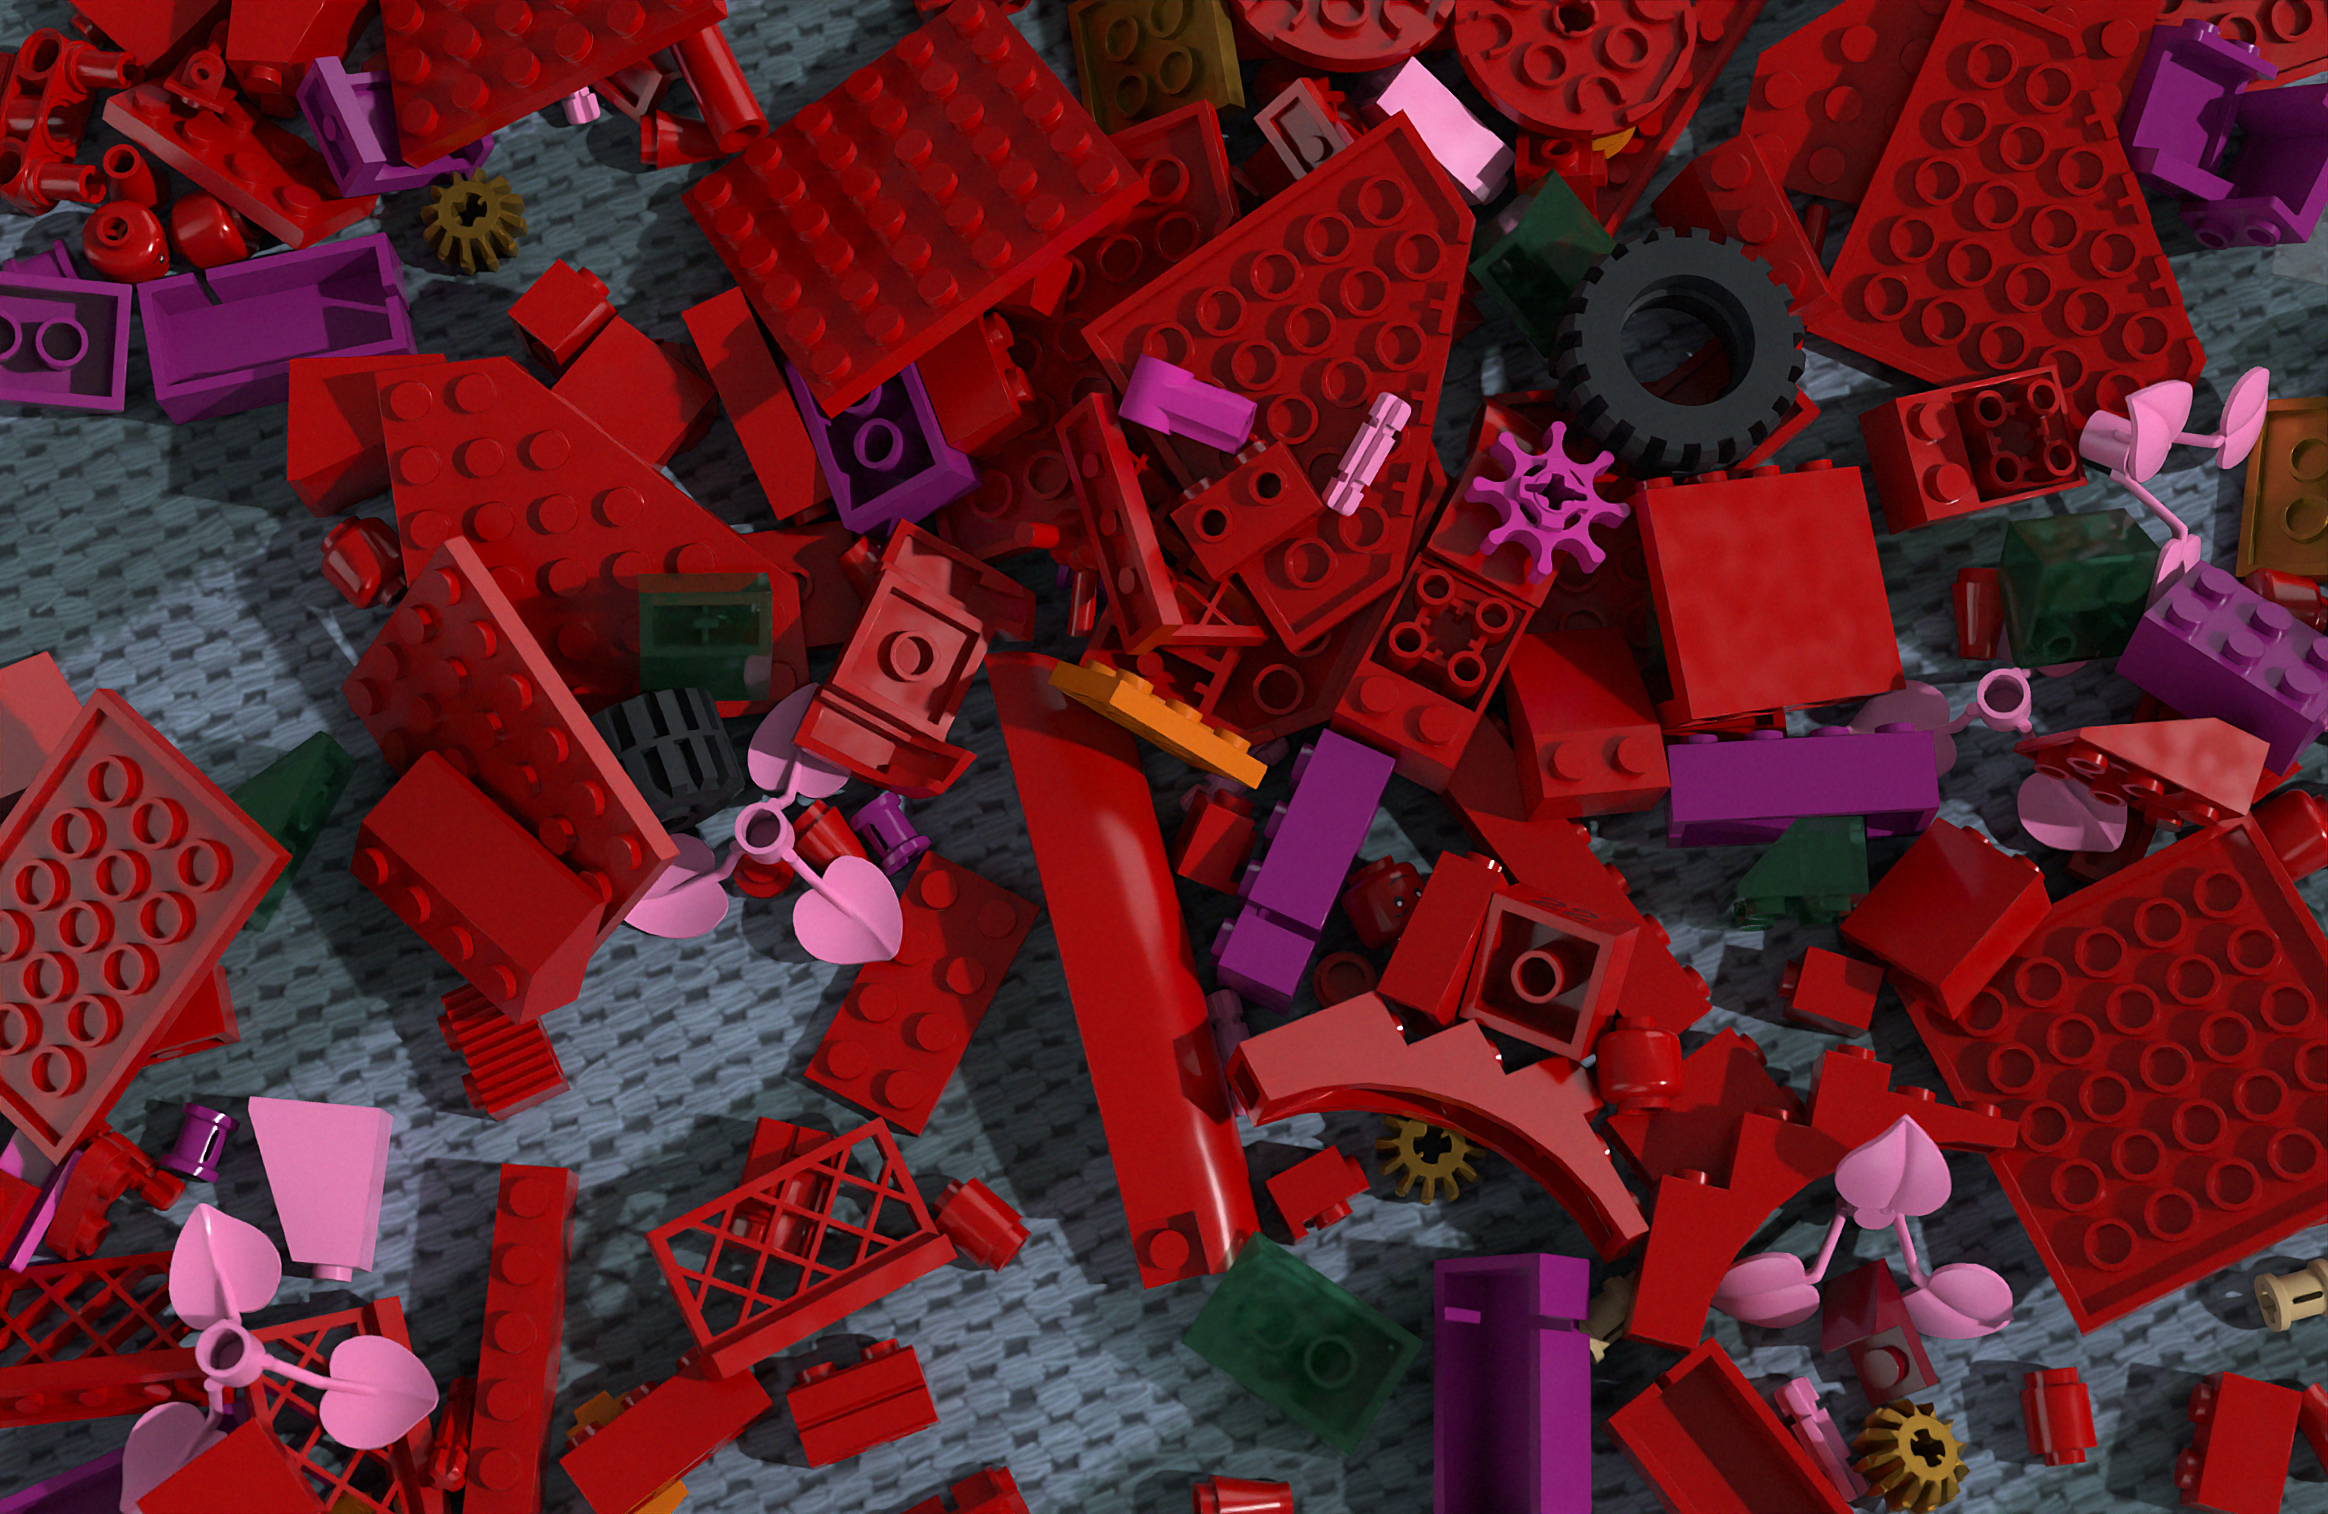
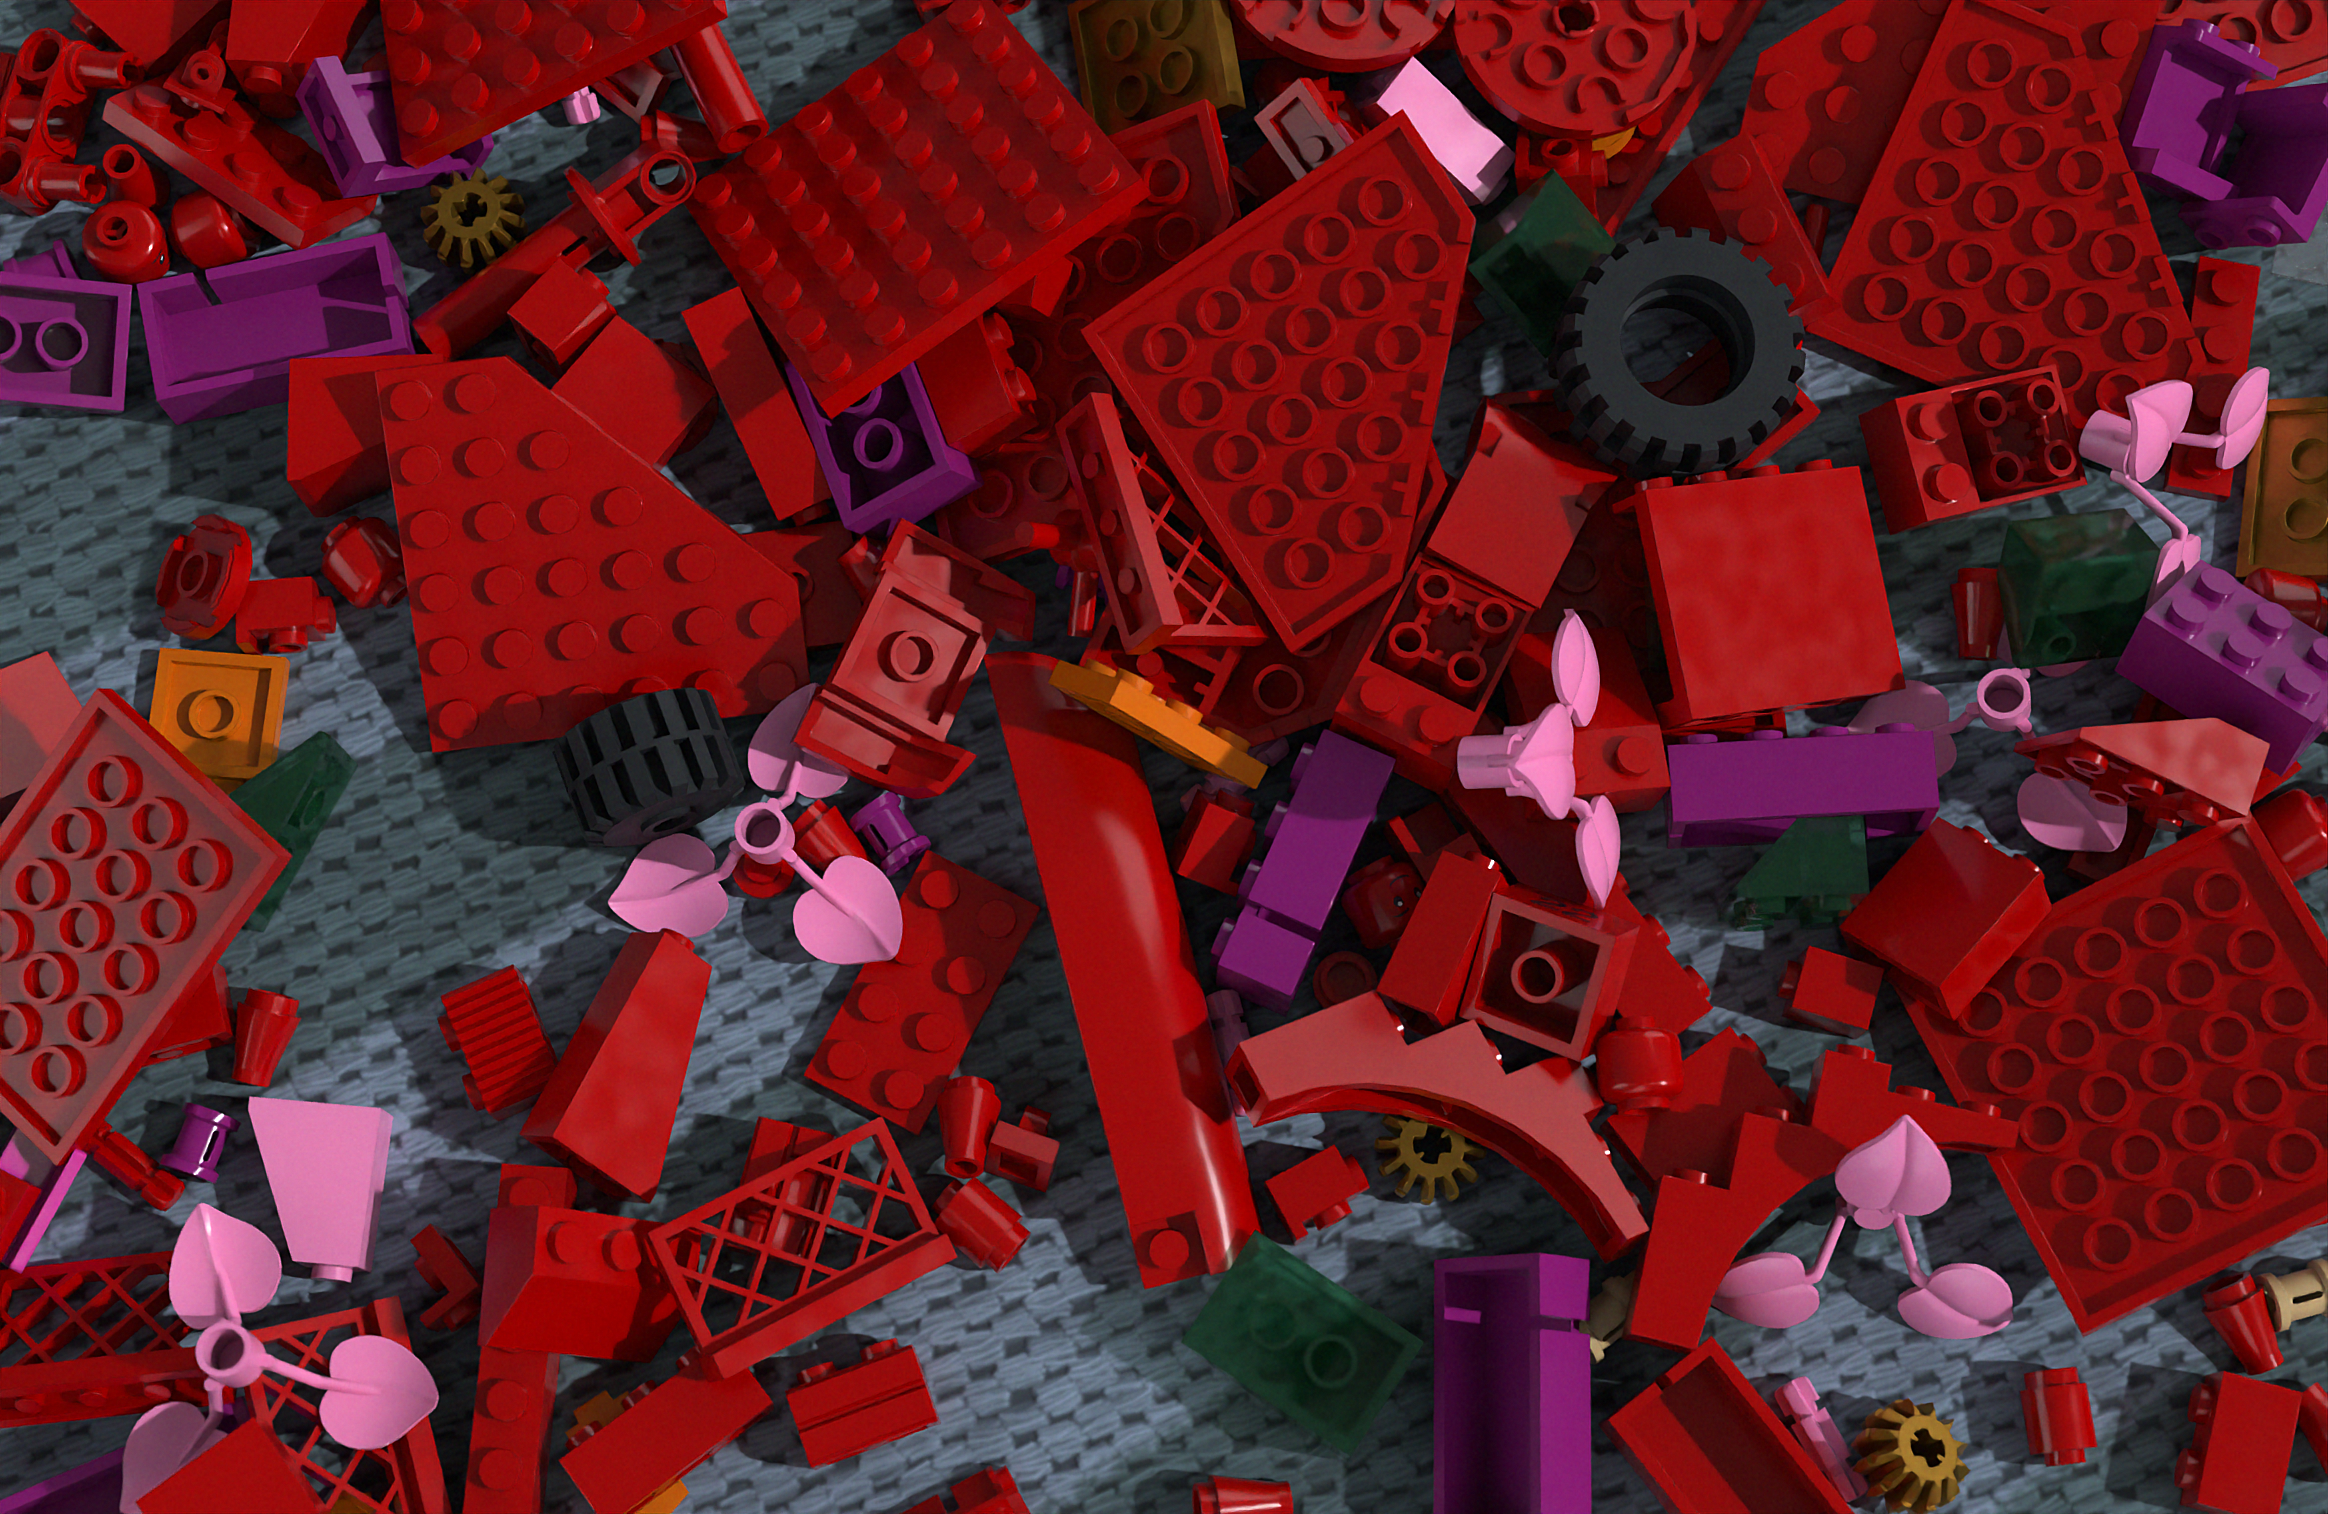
red plate [45,1136,133,1261] -> none
red plate [340,535,680,959] -> none
red slope [349,749,607,1026] -> none
red axle [428,1375,478,1492] -> none
clear green slope [637,573,772,701] -> none
dark pink piece [1117,354,1258,456] -> none
red brick [1170,439,1329,582] -> none
bright pink axle [1321,392,1411,516] -> none
dark pink gear [1464,421,1631,585] -> none
dark red slope [1821,1258,1939,1409] -> none
none -> orange tile [149,648,291,821]
none -> red tile [156,514,253,641]
none -> red cone [230,987,302,1087]
none -> red brick [235,576,336,655]
none -> red bracket [409,1223,484,1332]
none -> red piece [411,138,696,362]
none -> red slope [477,1205,701,1363]
none -> red slope [519,928,712,1204]
none -> red cone [936,1076,1001,1179]
none -> red tile [985,1105,1061,1193]
none -> red panel [1383,802,1483,886]
none -> bright pink plant [1457,609,1621,910]
none -> red plate [2163,256,2261,503]
none -> red cone [2200,1271,2284,1376]

